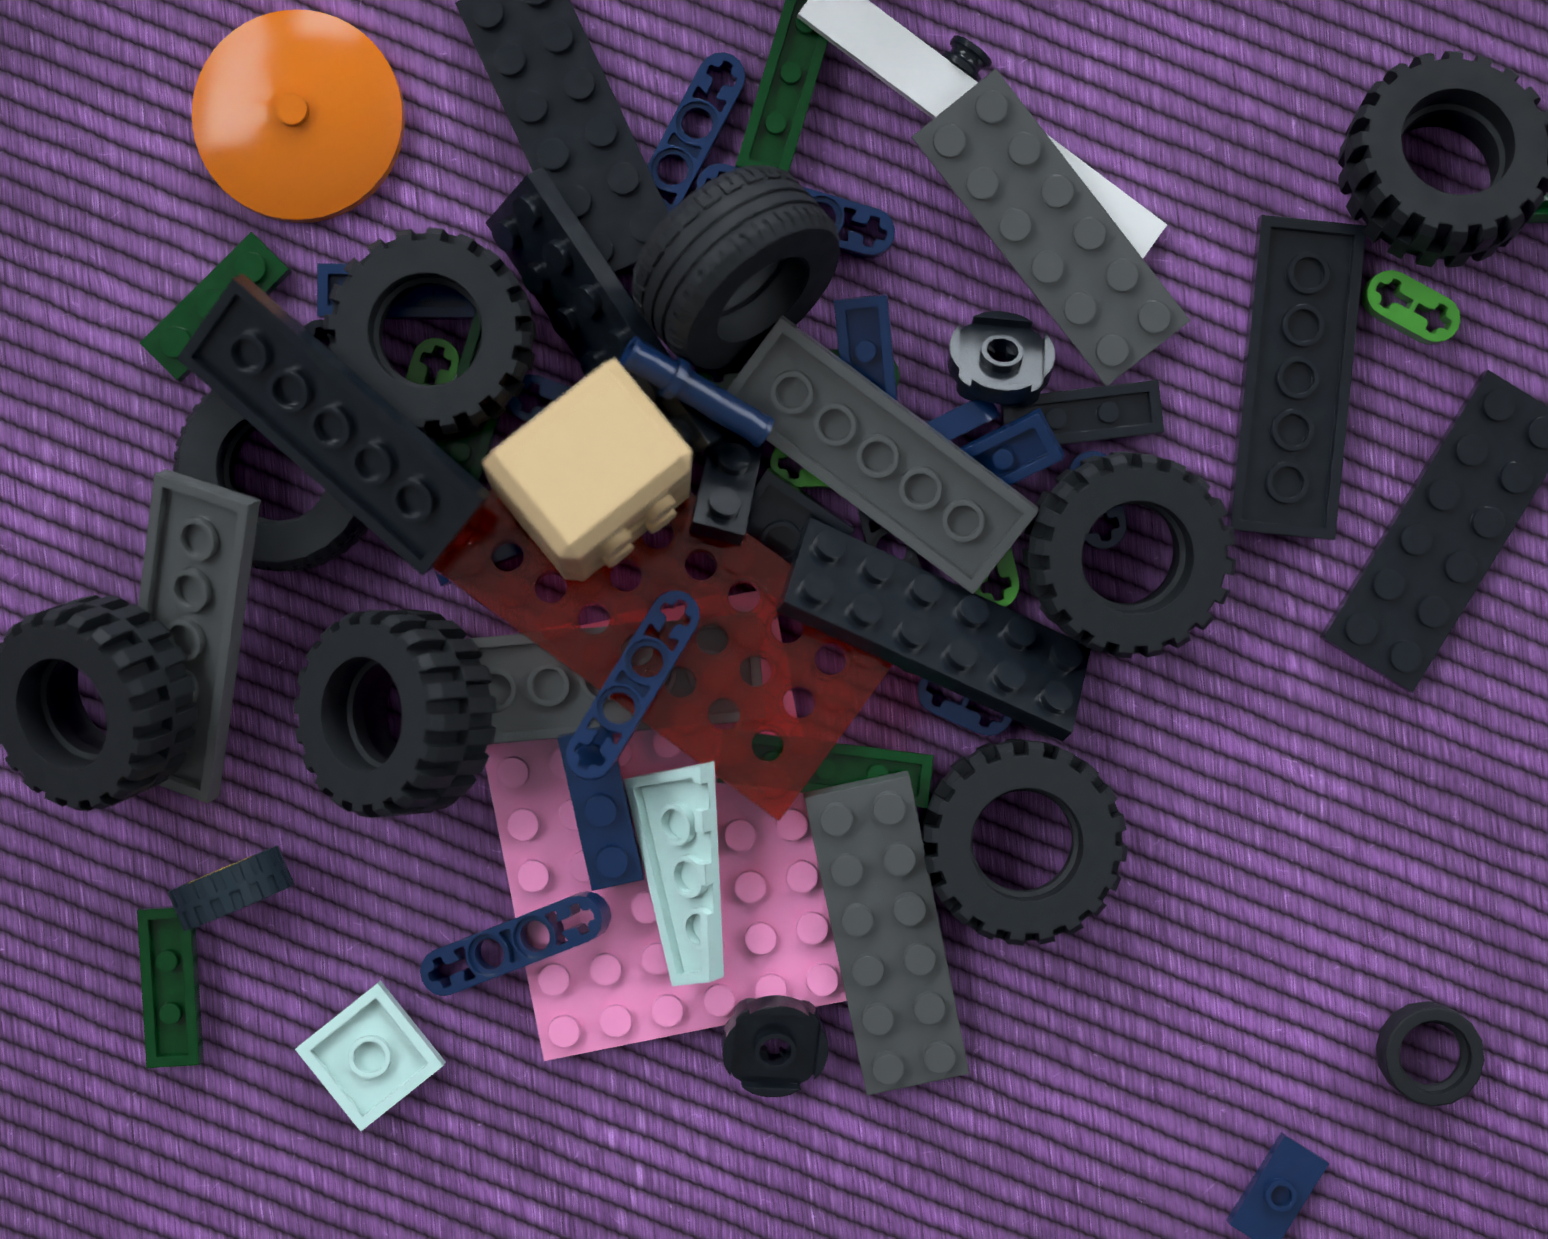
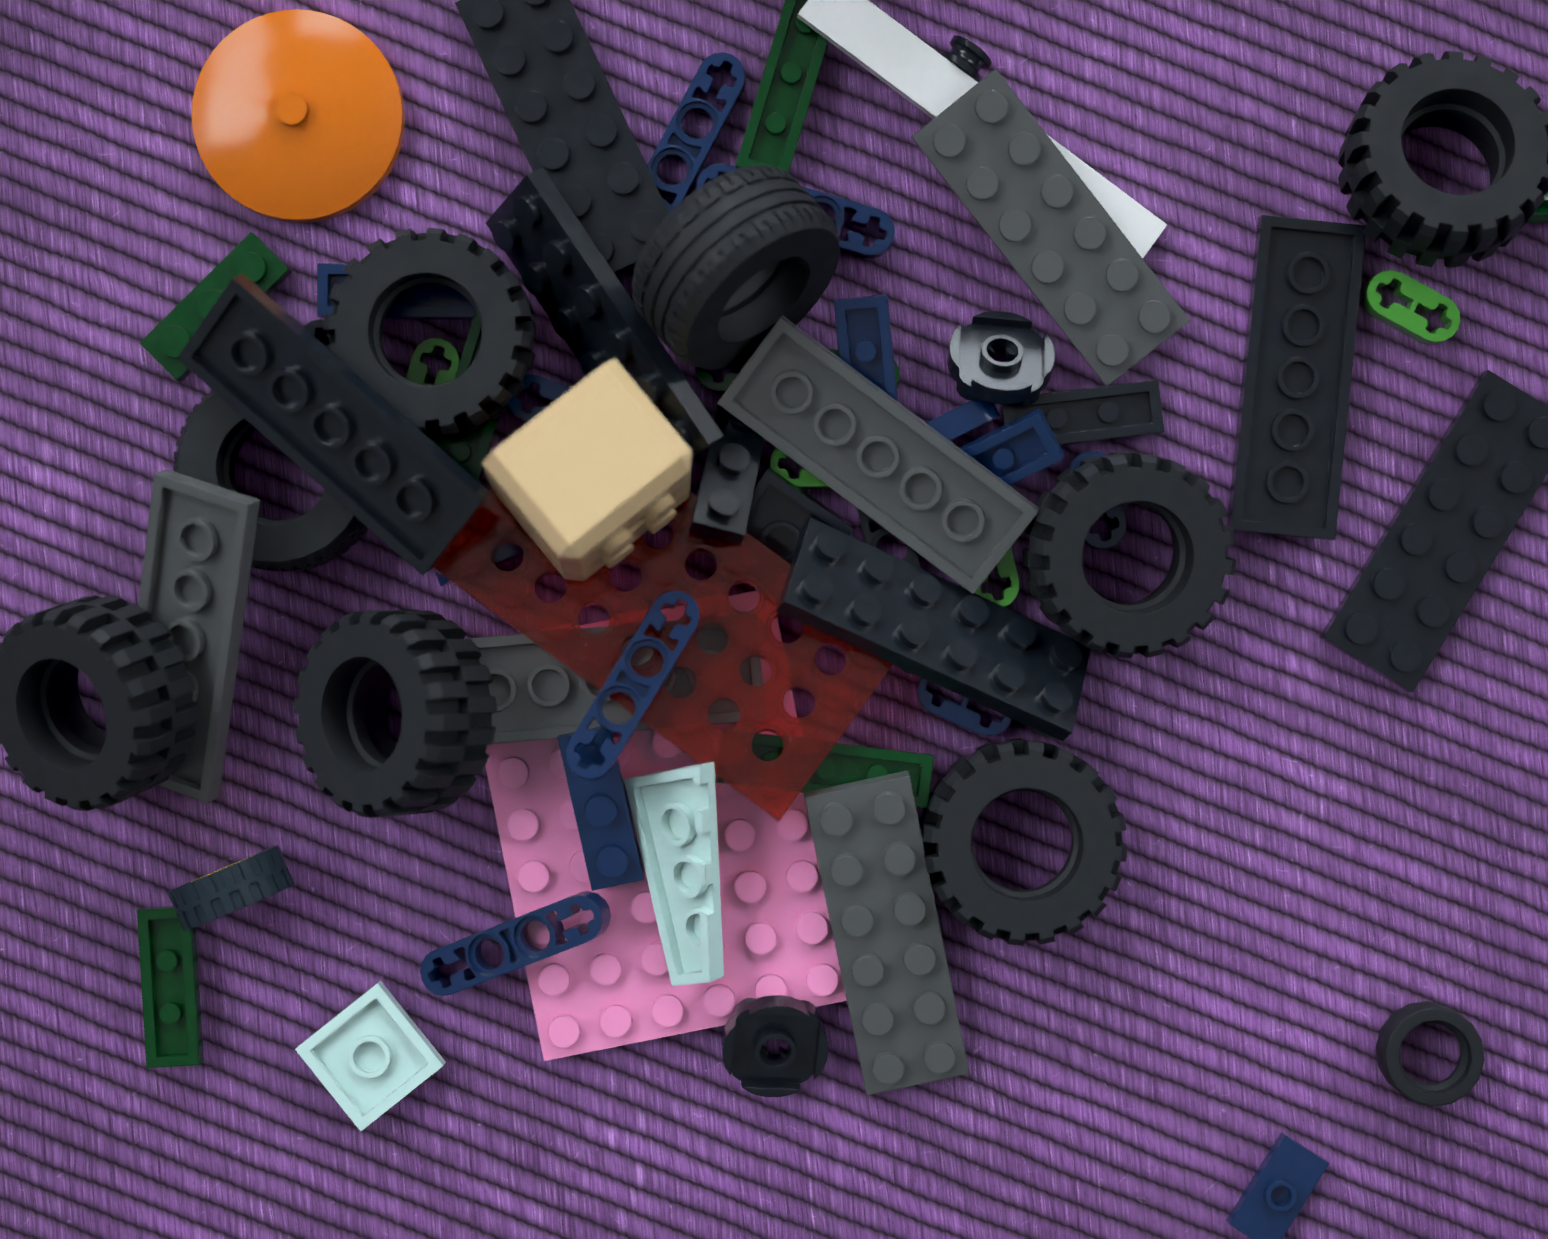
dark blue pin [619,336,774,448] -> none

